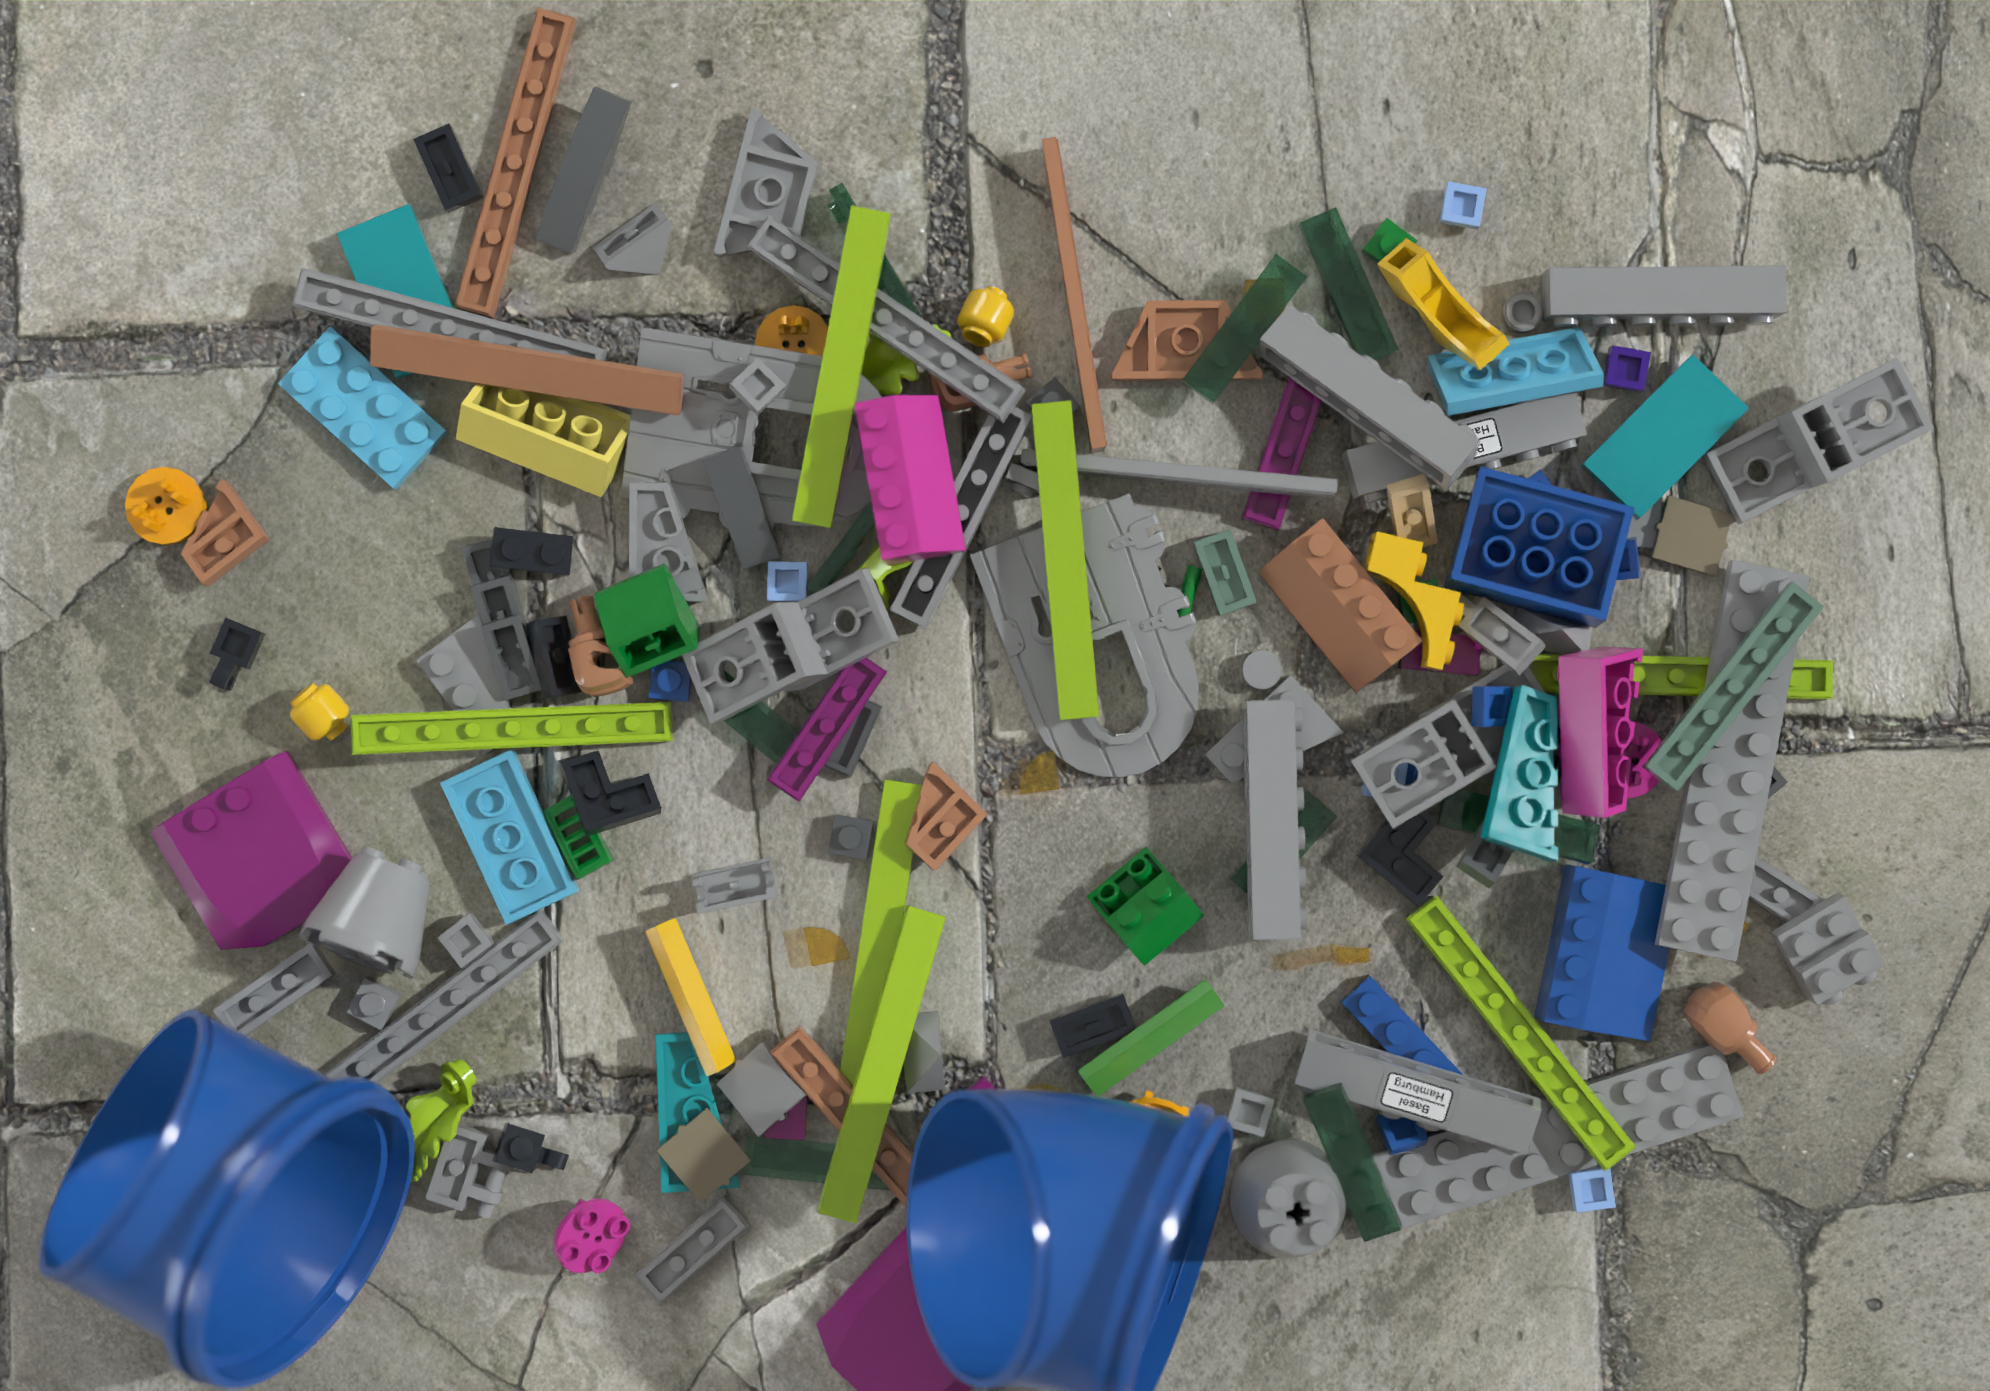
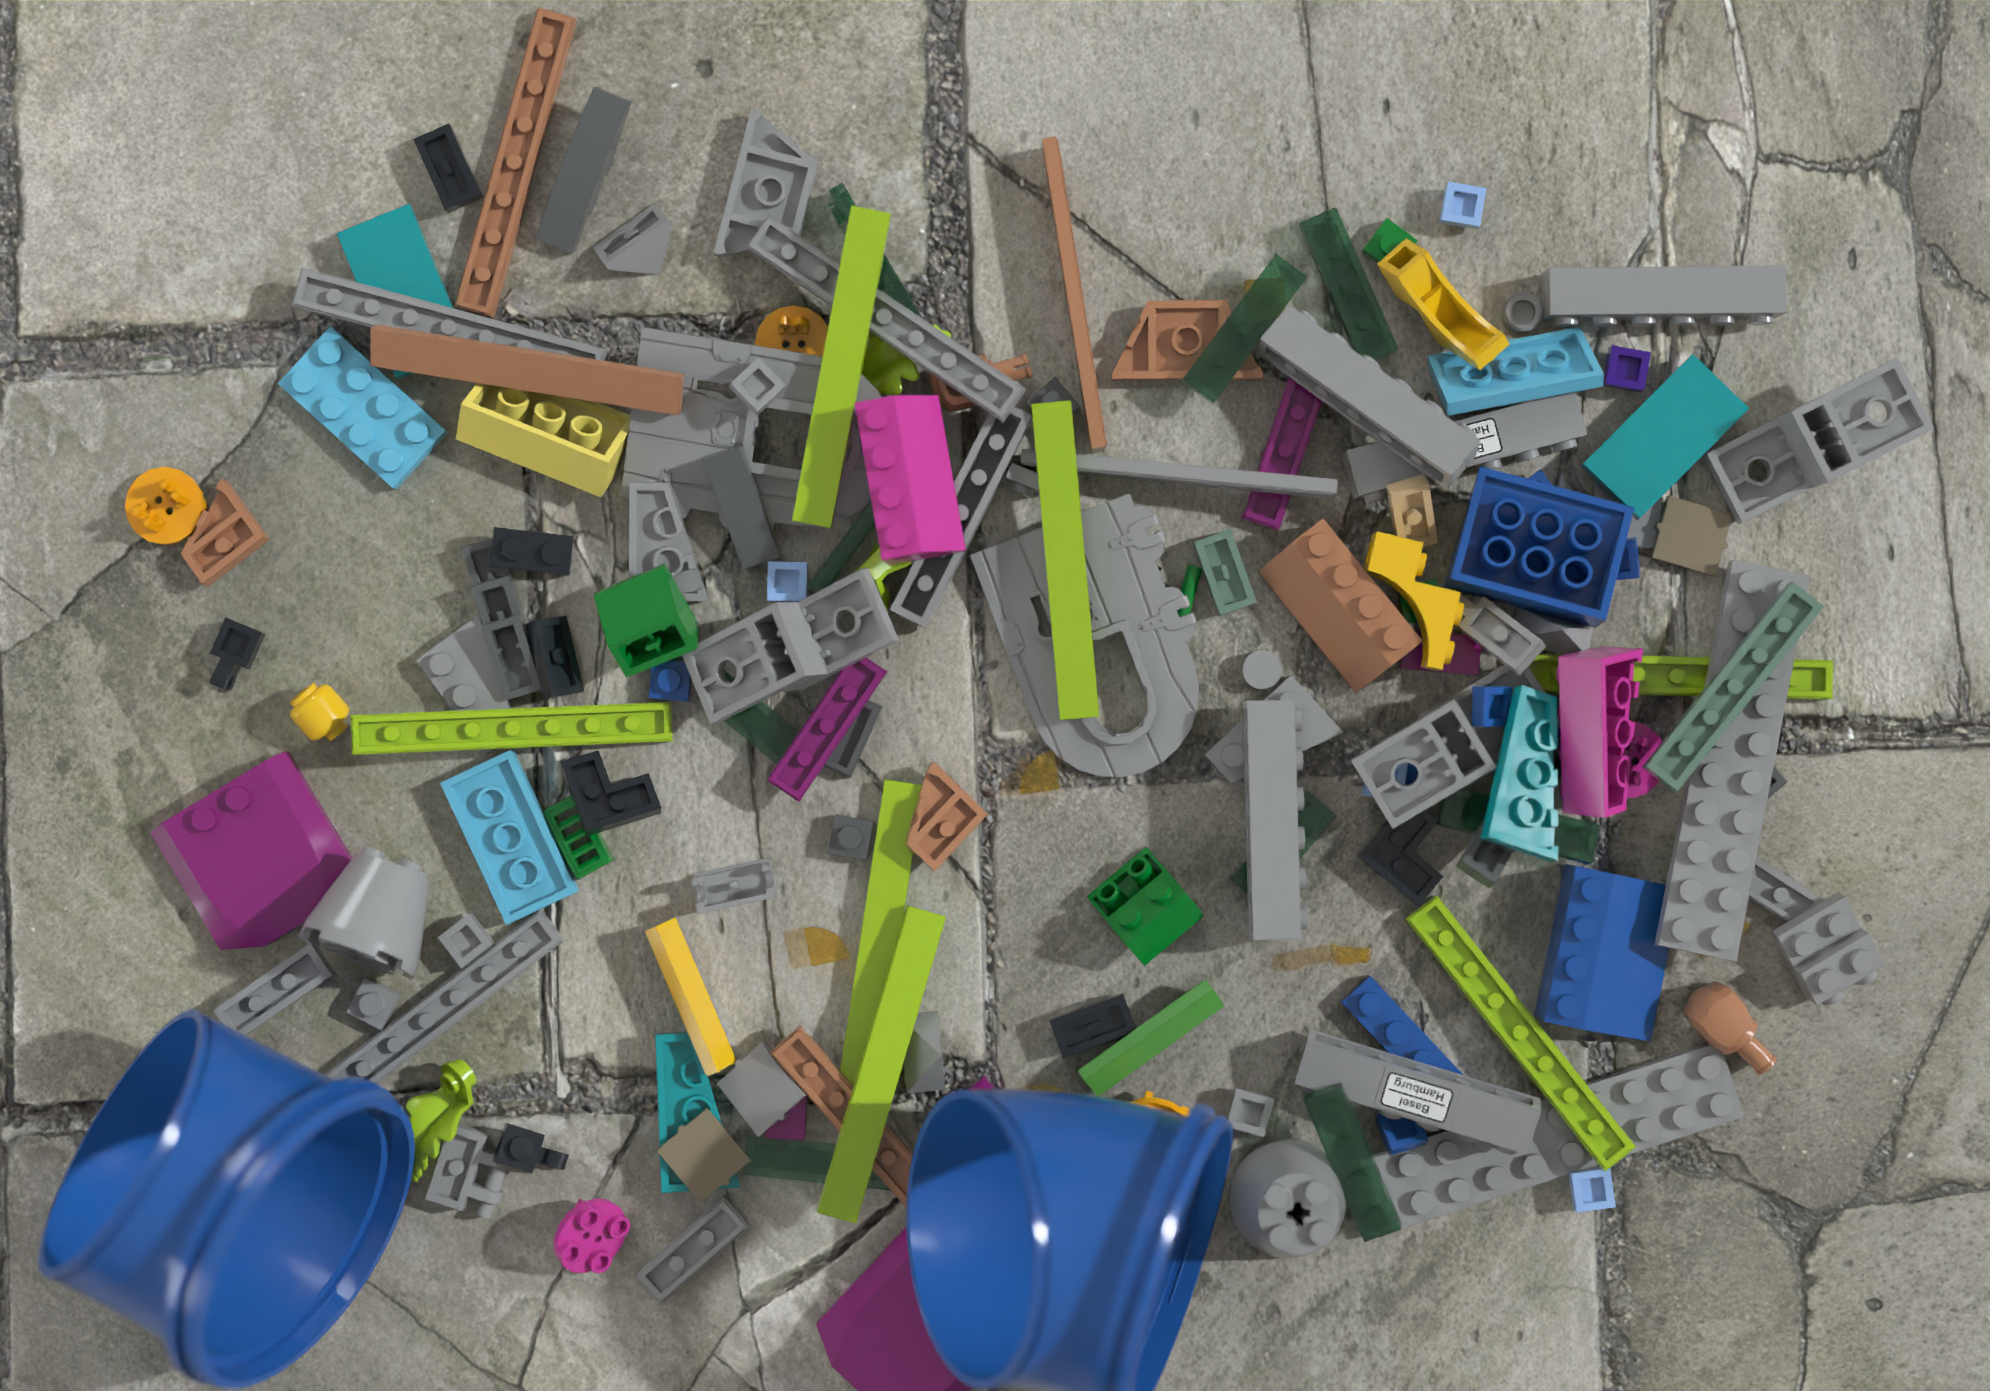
nougat piece [568,596,634,697] -> none
yellow head [957,286,1014,347] -> none

